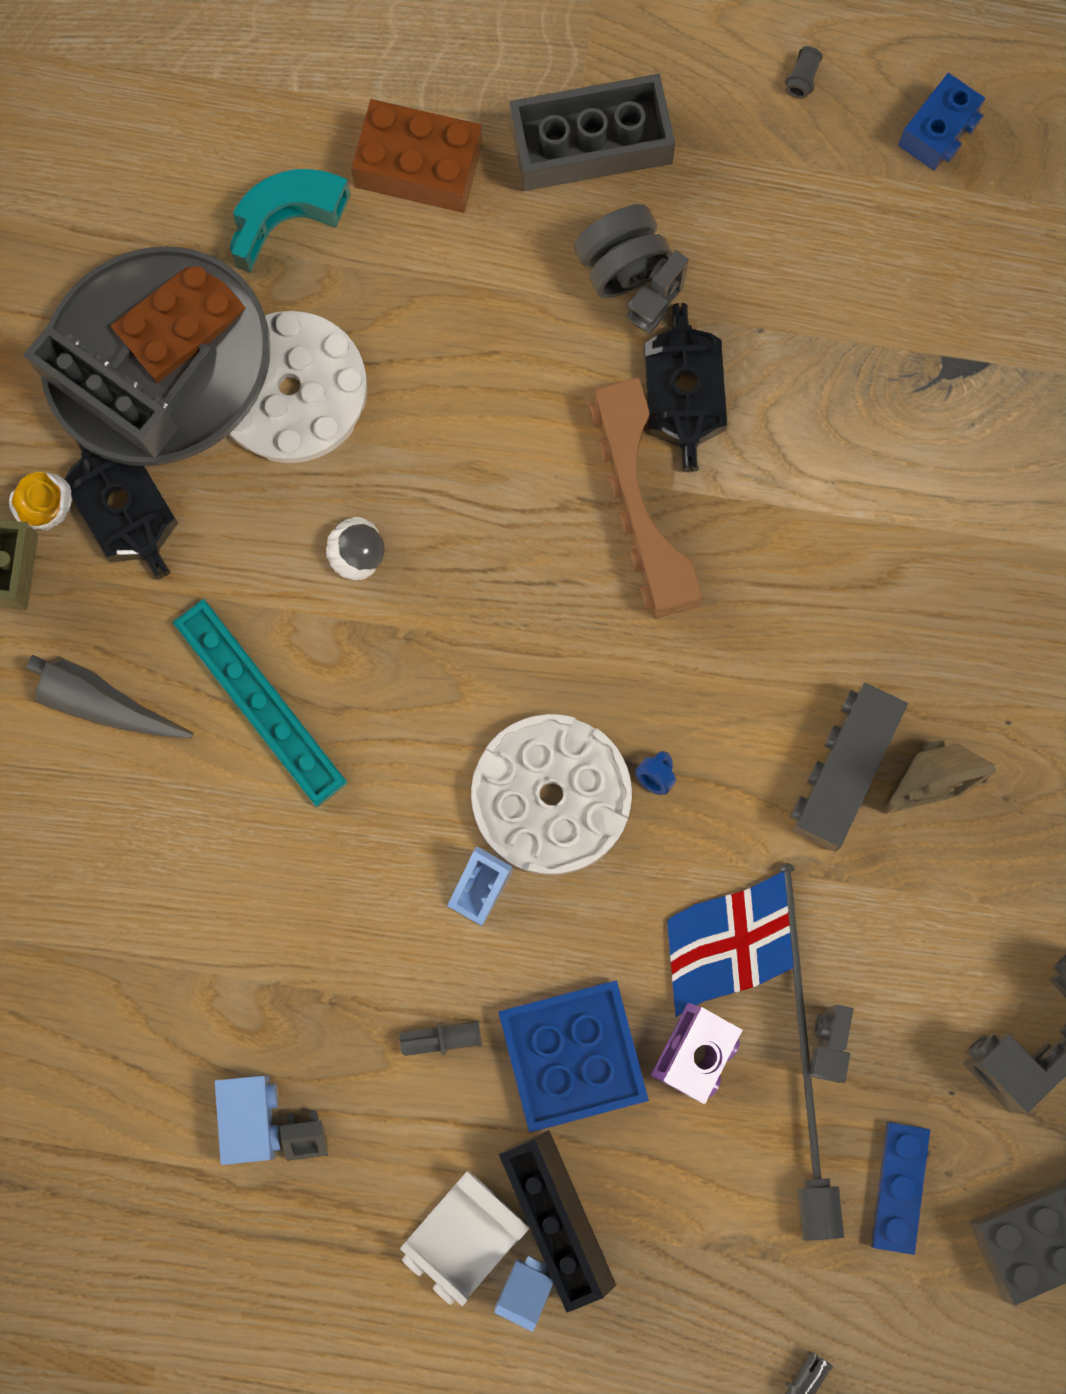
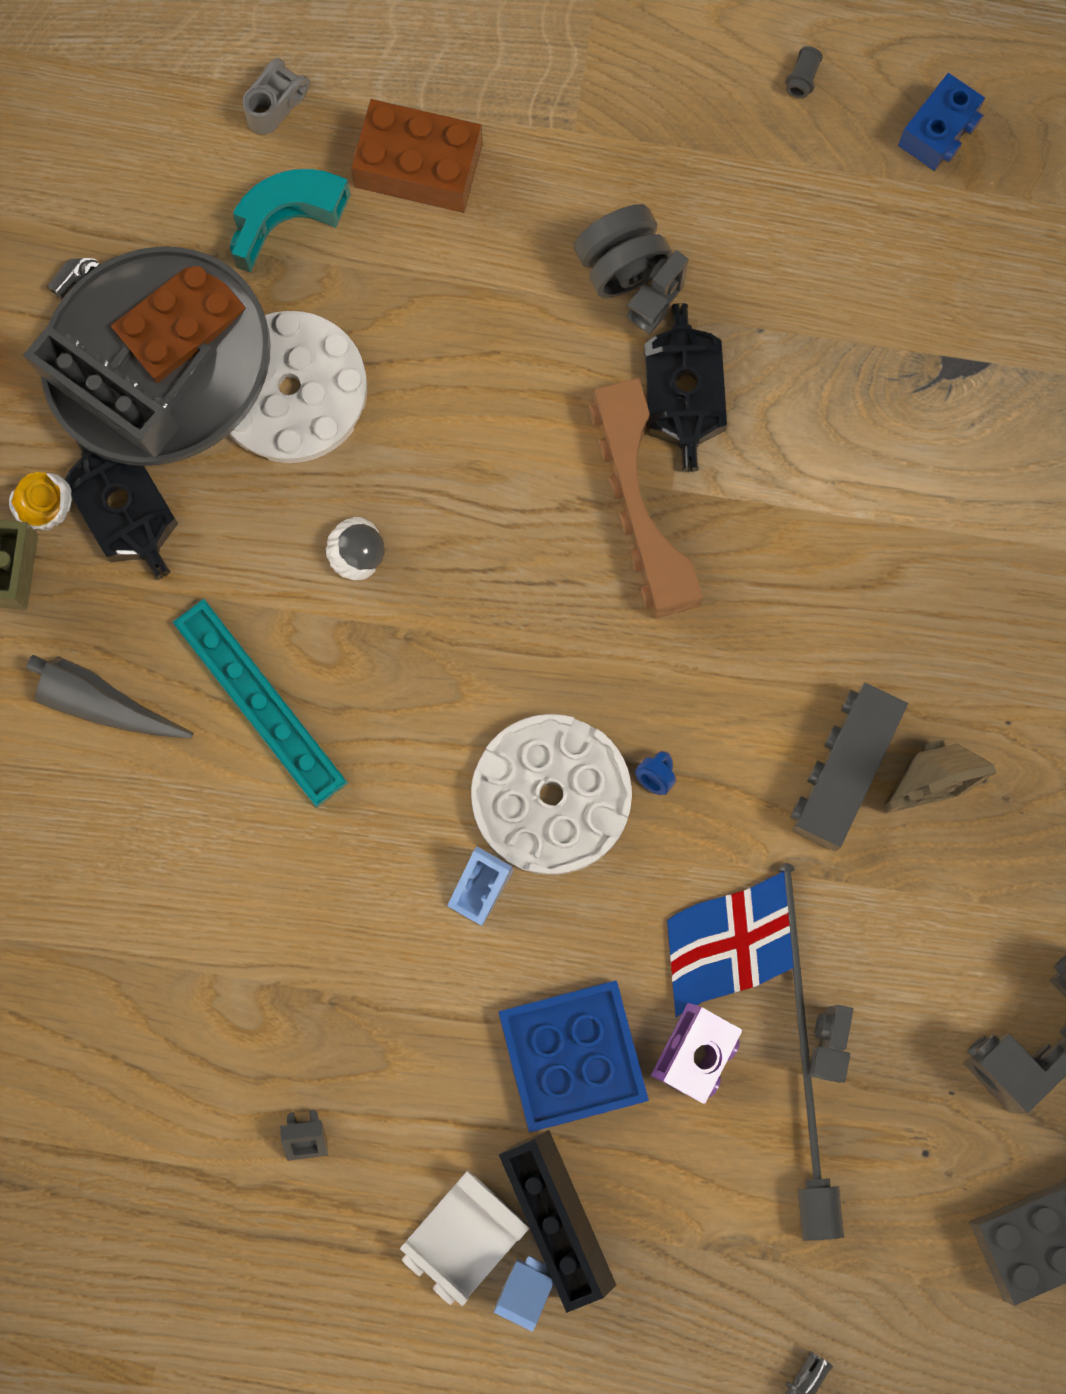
light blue brick [215,1076,282,1165] -> none
dark grey axle [399,1020,482,1056] -> none
dark grey brick [509,74,675,191] -> none
blue plate [871,1122,930,1255] -> none
none -> dark grey arm [47,258,101,299]
none -> light grey piece [243,58,310,135]

